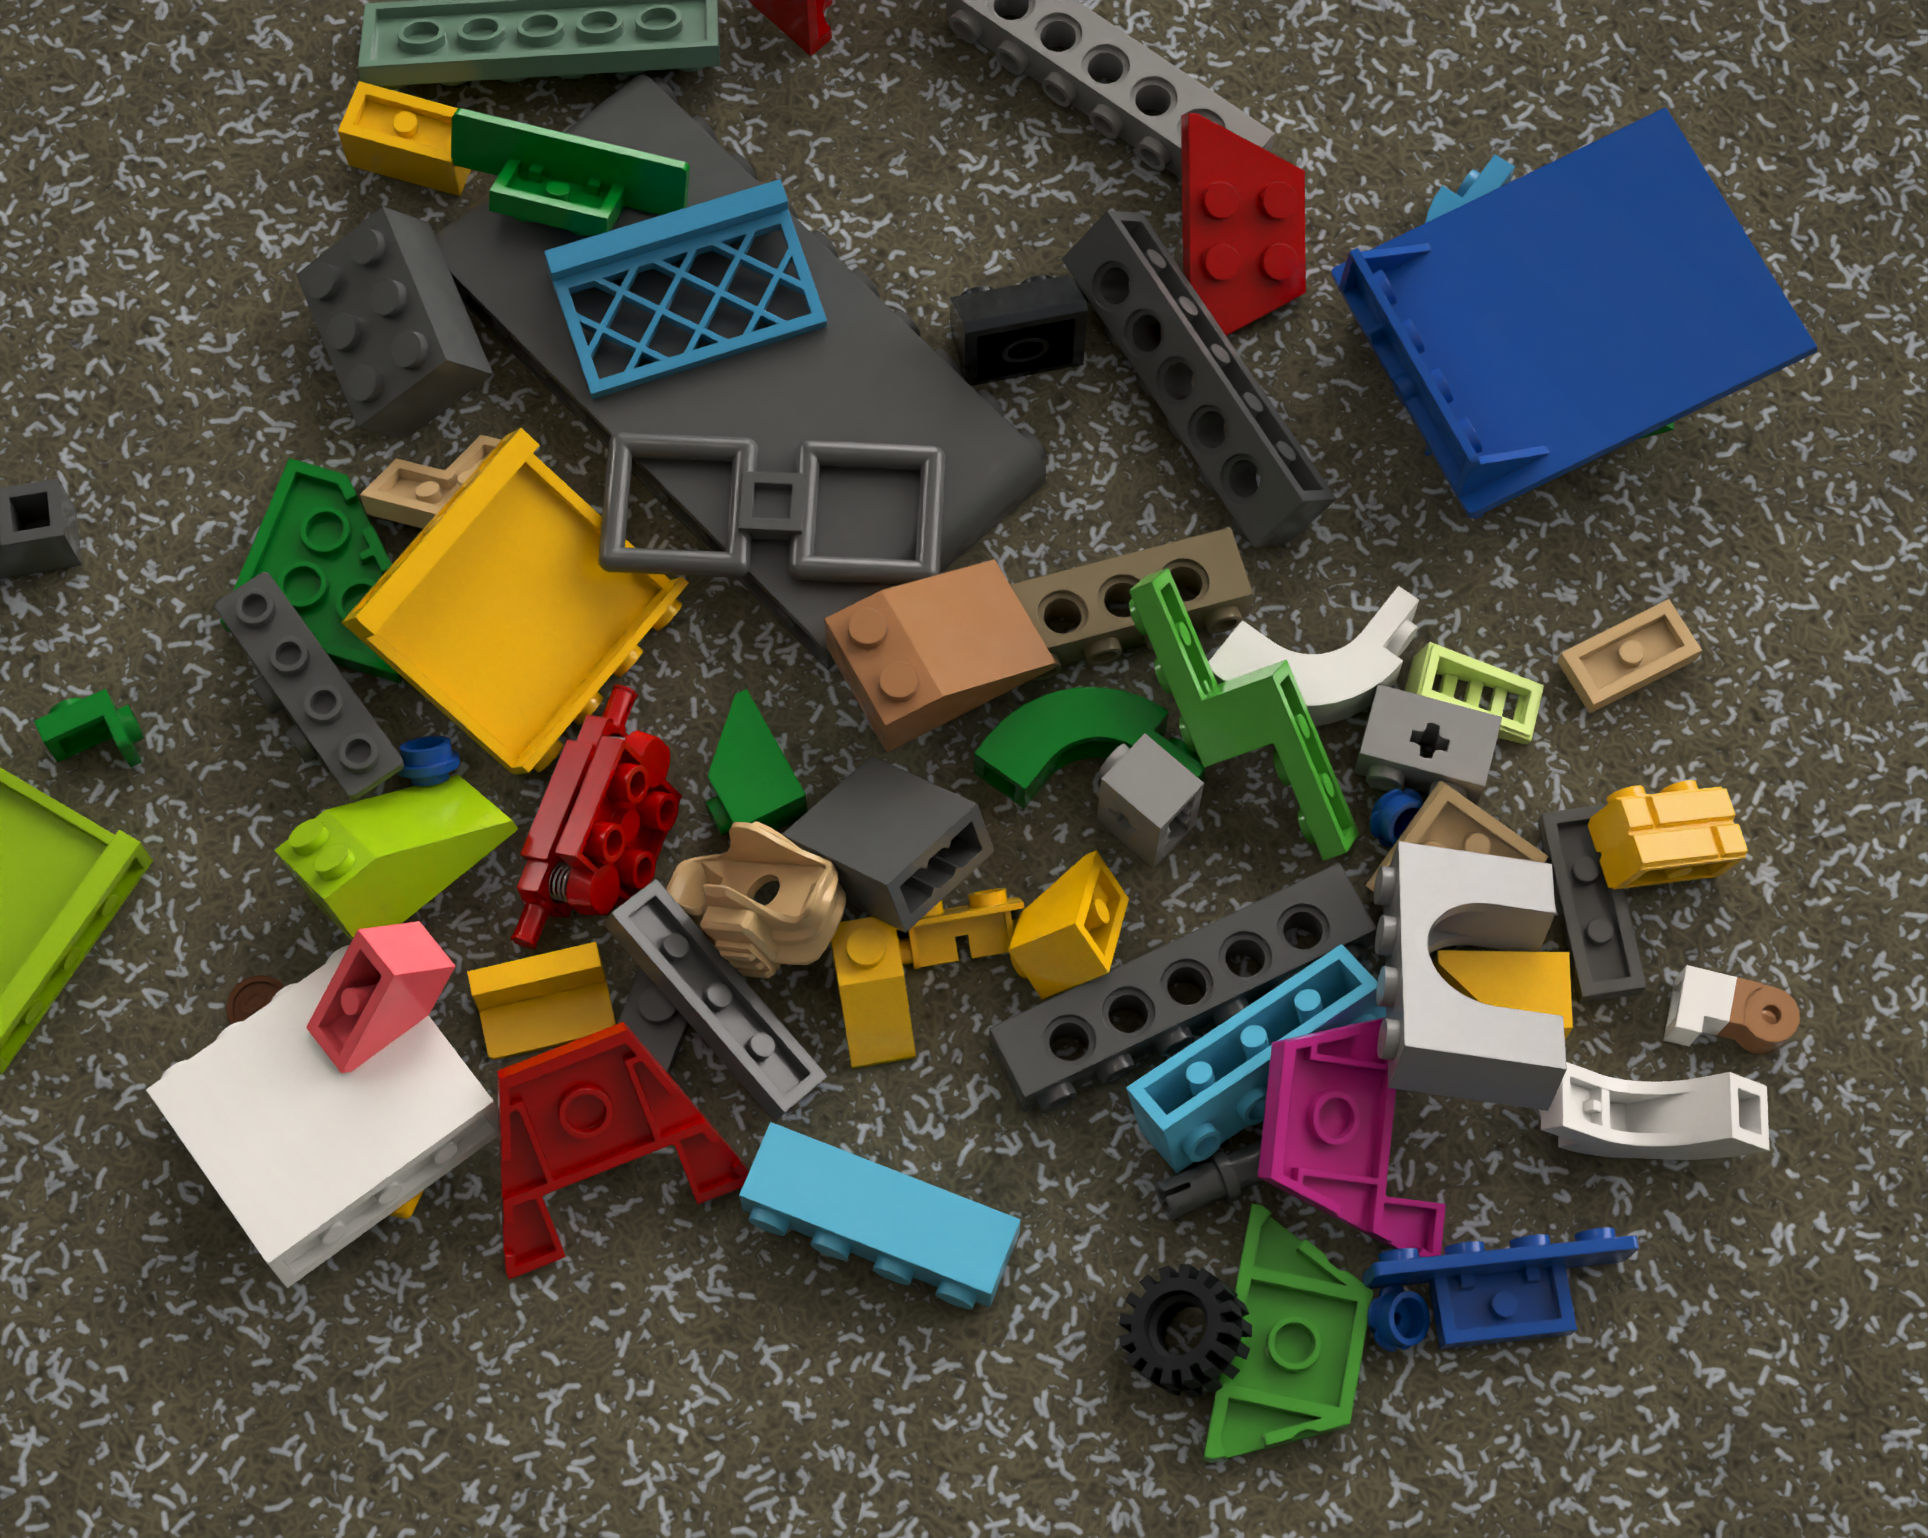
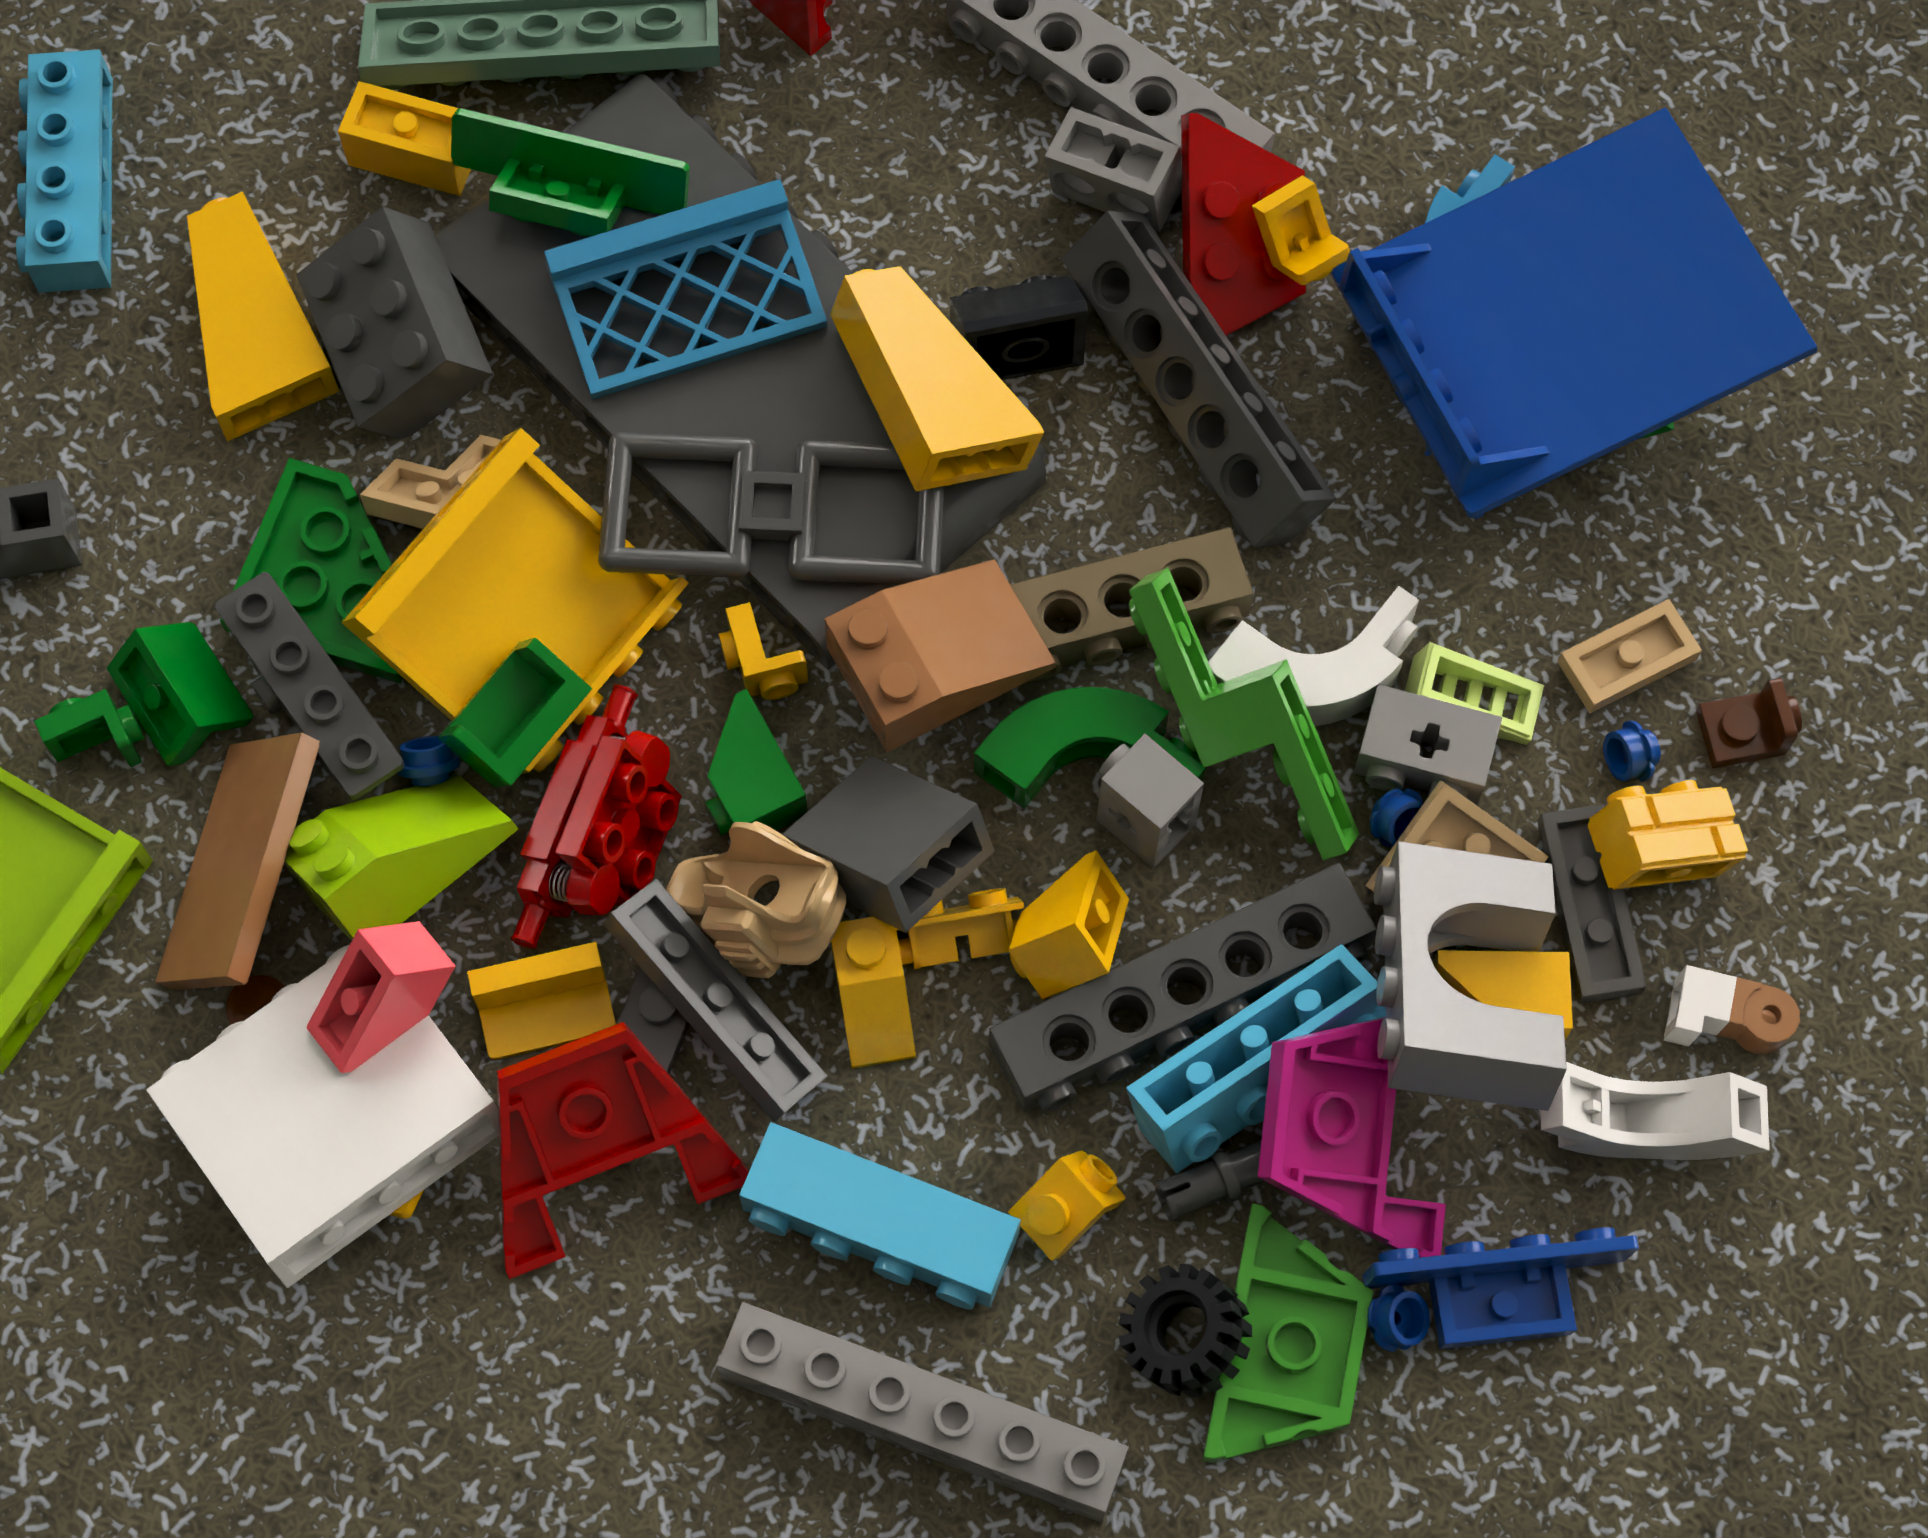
none -> medium azure brick [16,50,113,292]
none -> green panel [106,622,254,766]
none -> medium nougat tile [155,732,320,990]
none -> yellow slope [187,191,339,441]
none -> green panel [438,638,592,788]
none -> light grey brick [717,1302,1129,1523]
none -> yellow bracket [718,602,808,700]
none -> yellow slope [830,266,1044,492]
none -> yellow bracket [1008,1150,1126,1261]
none -> light grey brick [1044,107,1182,232]
none -> yellow bracket [1252,175,1350,285]
none -> blue plate [1603,720,1661,782]
none -> reddish brown bracket [1696,678,1802,769]

